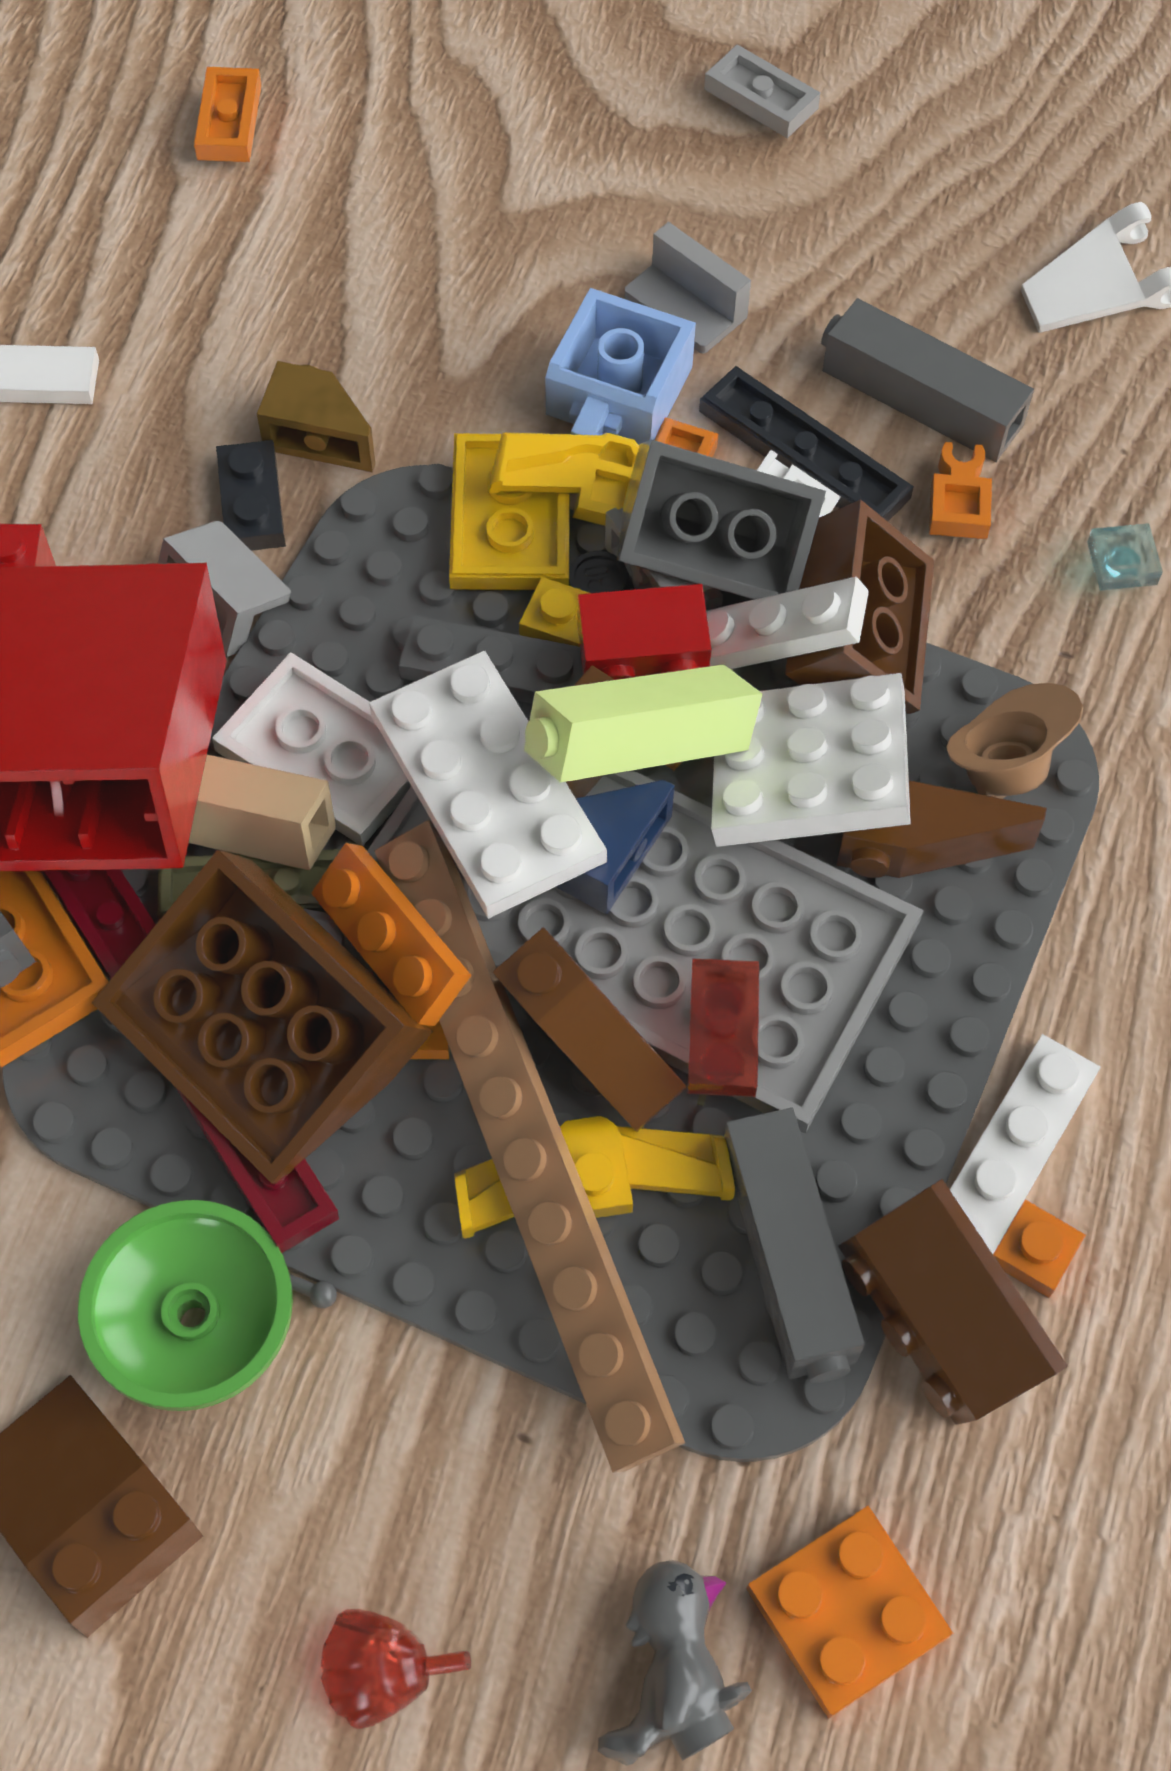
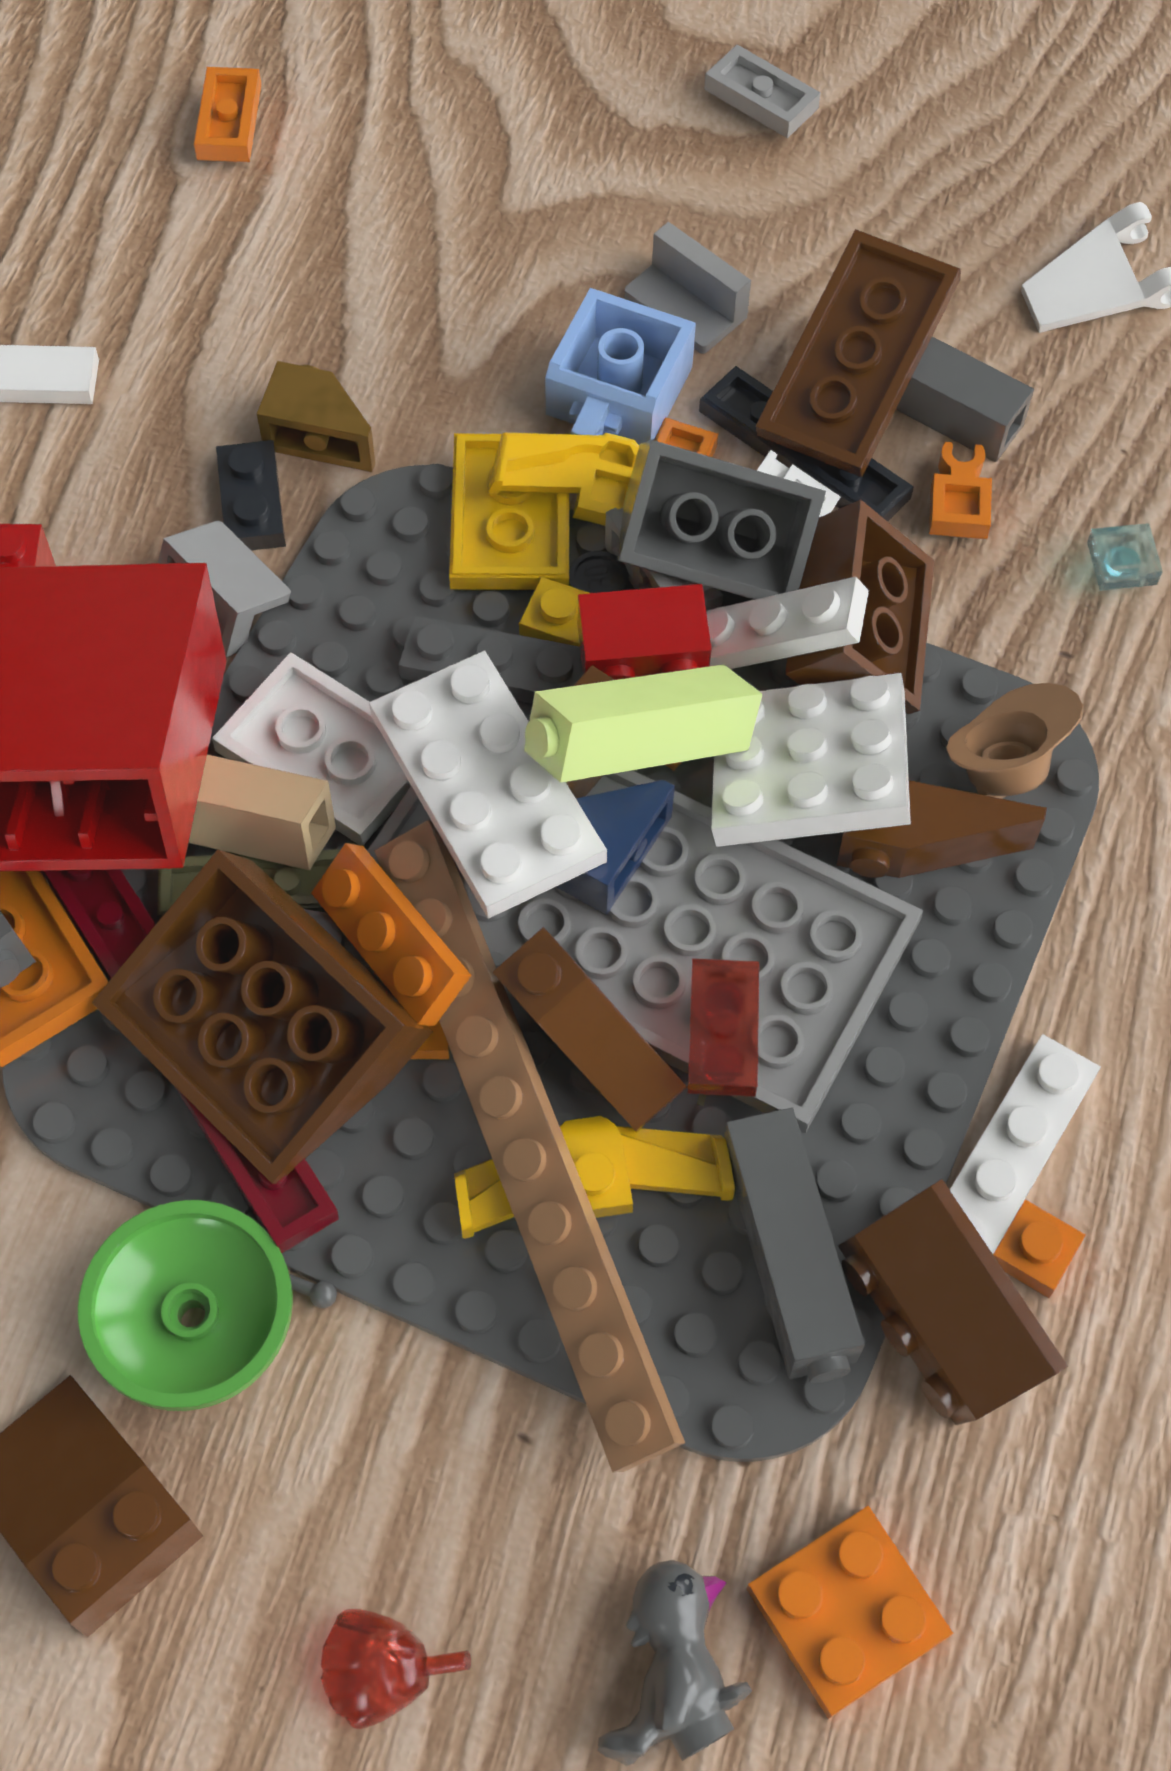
none -> reddish brown plate [756,229,961,477]

